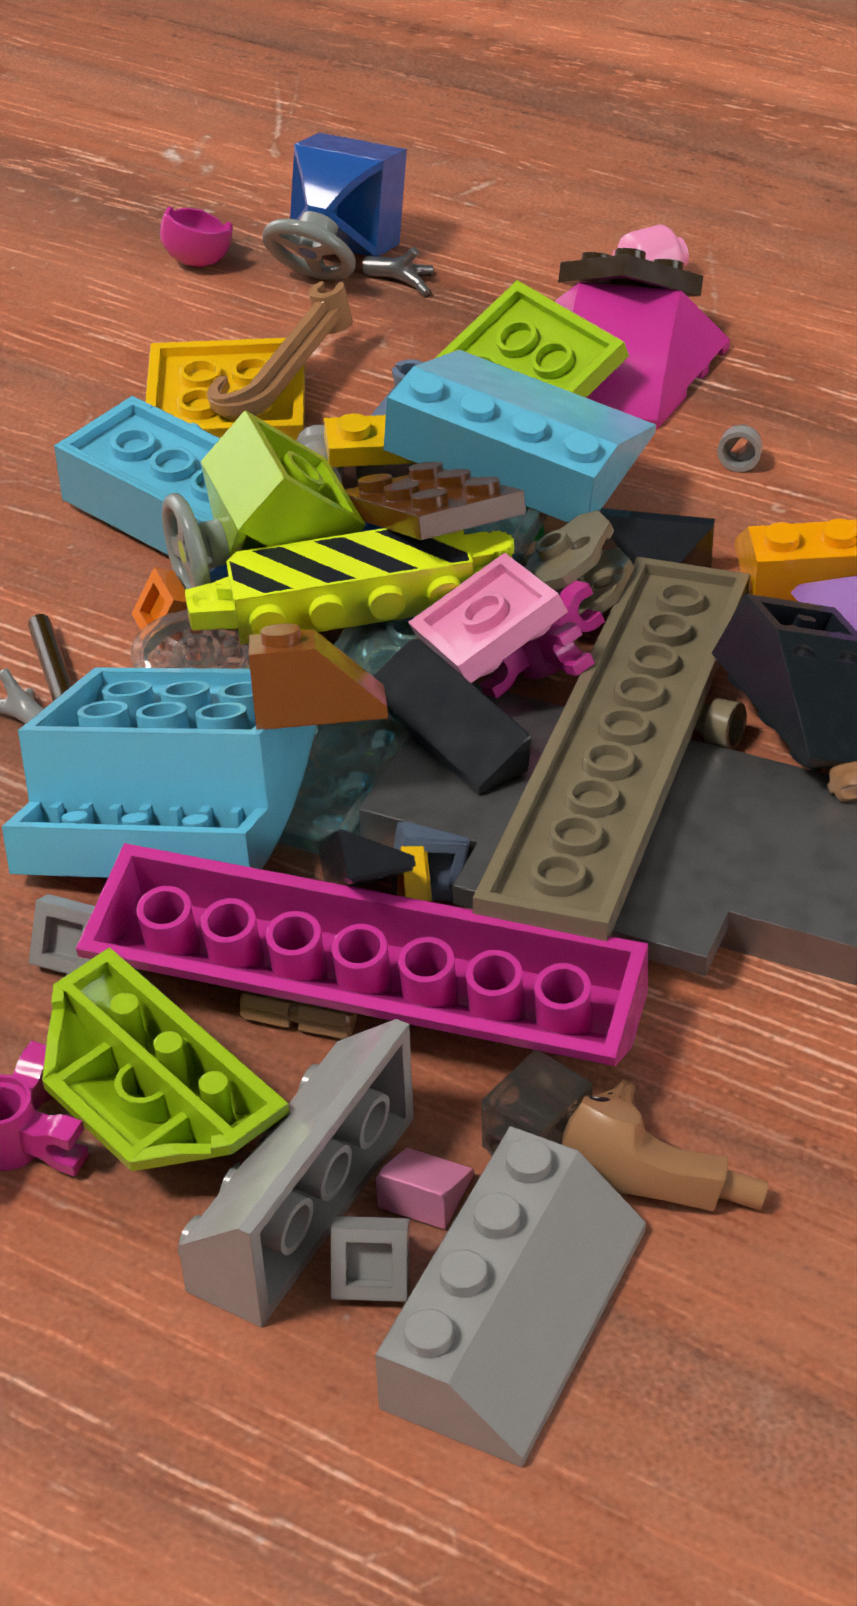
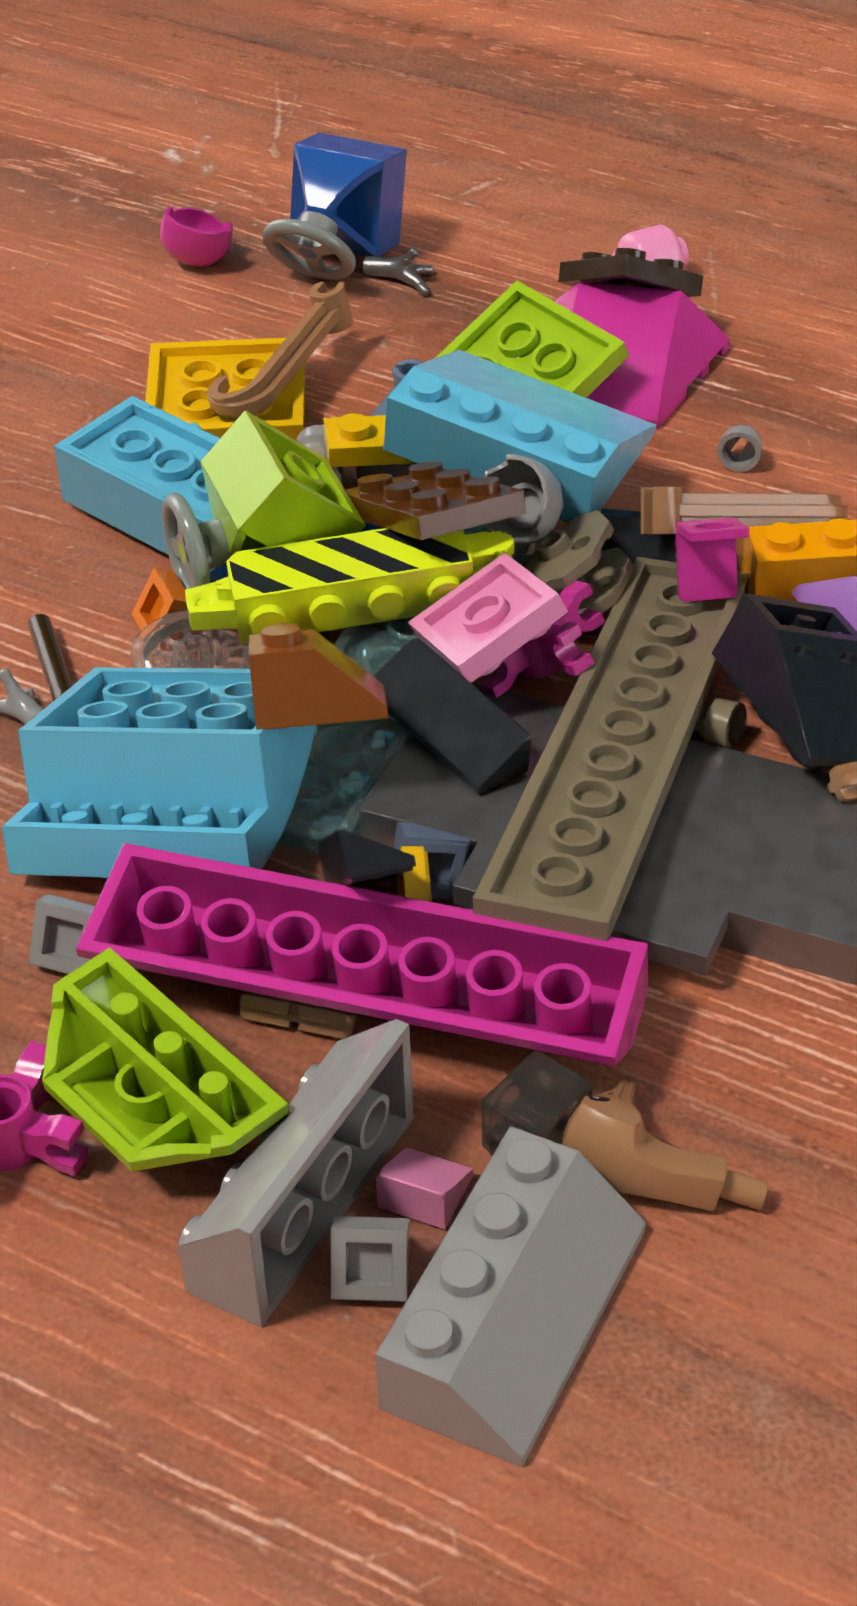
none -> light grey hair [484,454,564,547]
none -> medium nougat piece [641,486,848,534]
none -> dark pink bracket [674,517,749,602]

